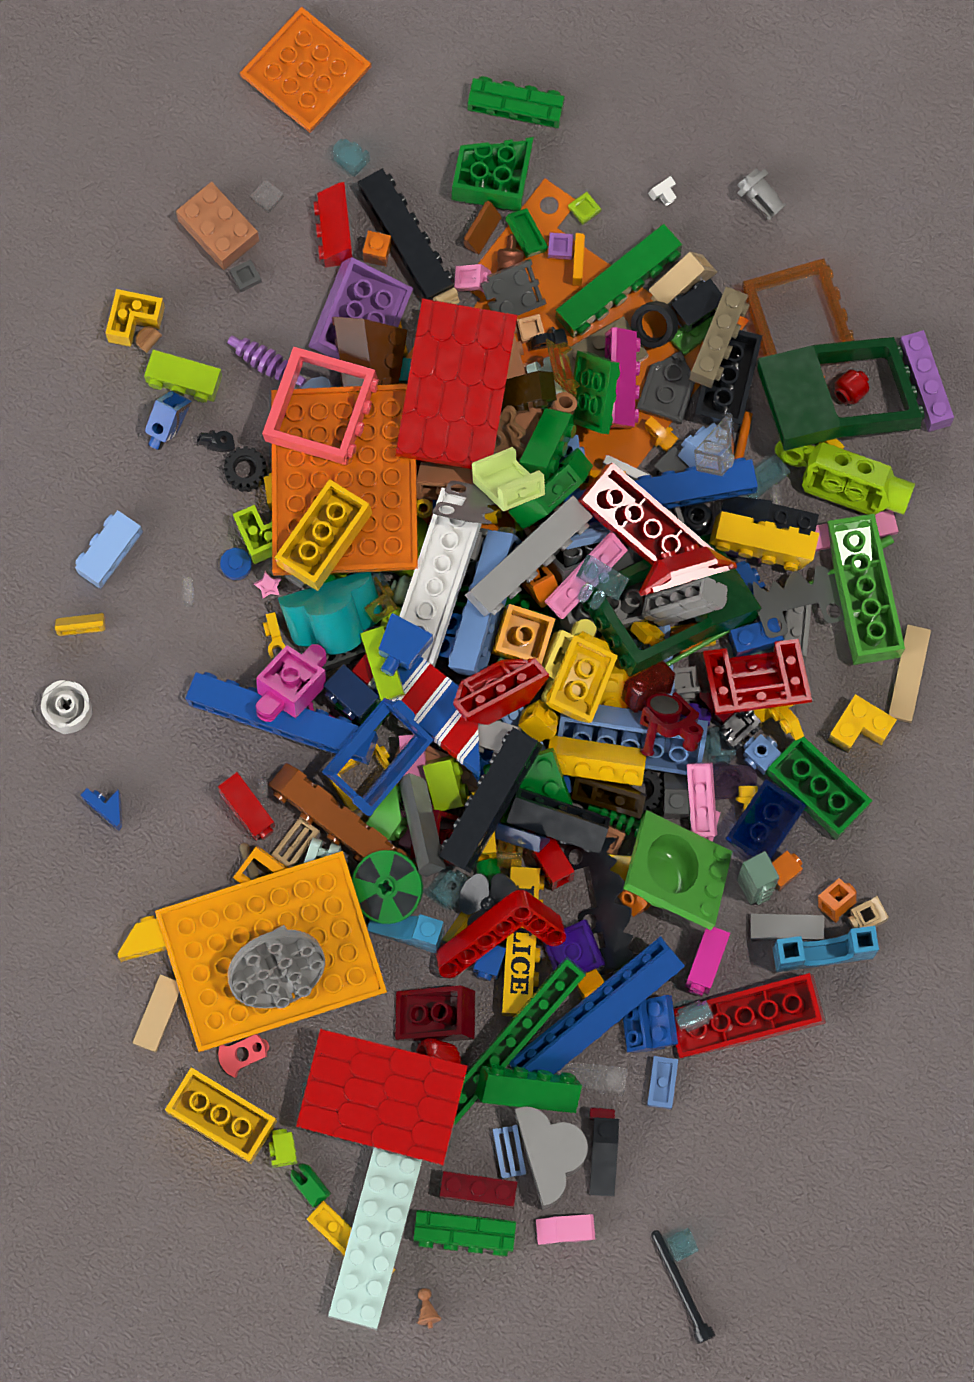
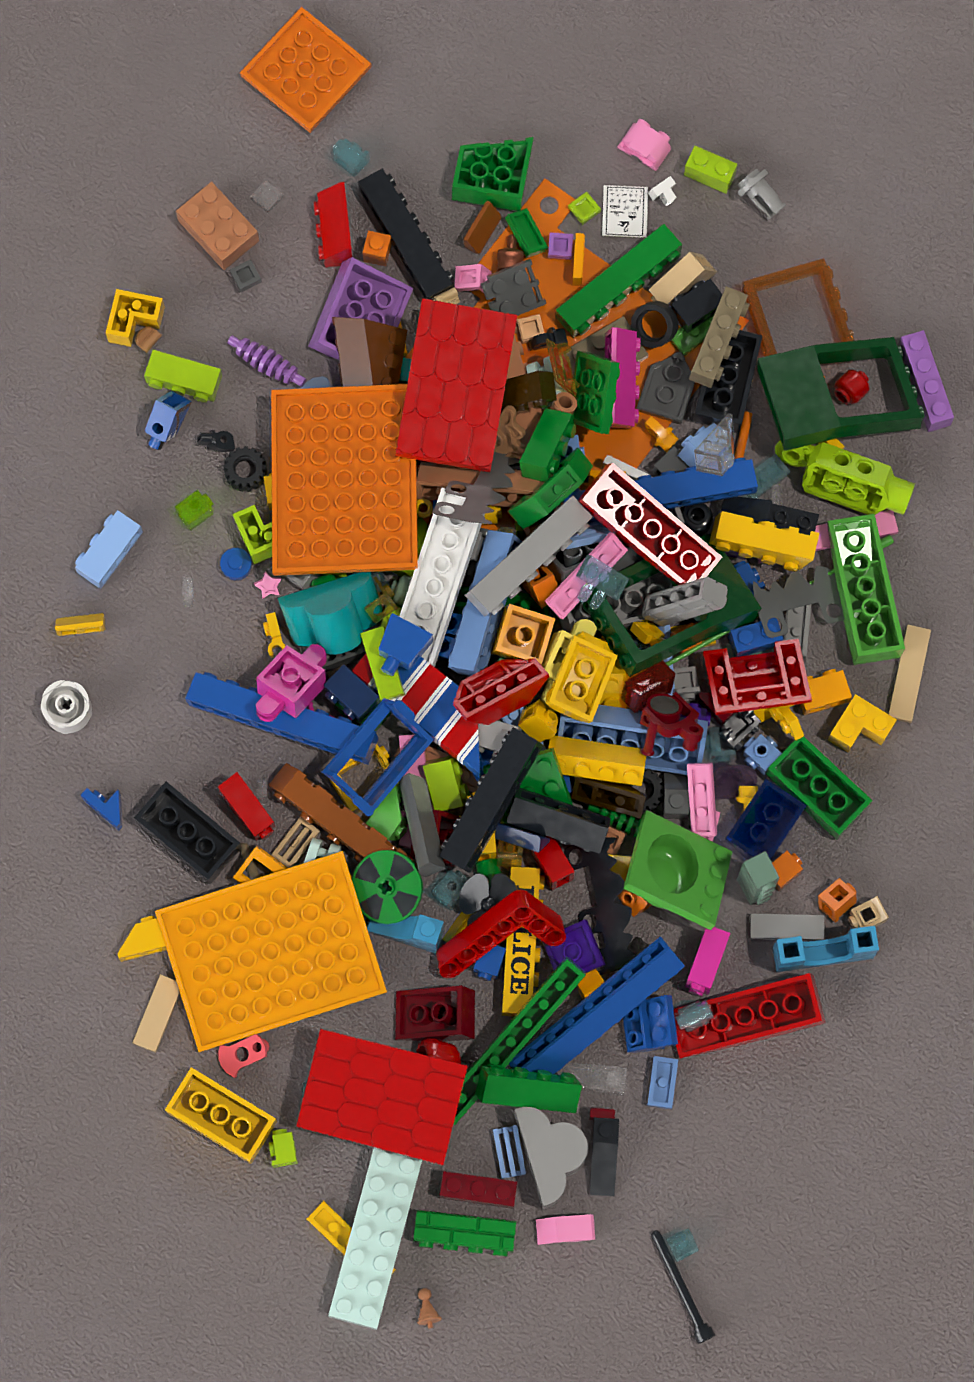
light grey bracket [227,925,325,1009] -> none
coral window [262,346,379,465] -> none
yellow brick [275,479,372,591] -> none
green piece [290,1163,331,1208] -> none
green brick [468,76,565,129] -> none
yellowish green panel [472,447,545,511] -> none
red wedge [639,544,737,596] -> none
none -> black brick [134,781,242,884]
none -> clear neon green brick [175,490,214,531]
none -> white sticker [602,185,648,238]
none -> bright pink cylinder [617,119,671,171]
none -> lime brick [684,146,738,194]
none -> light orange brick [800,669,852,716]

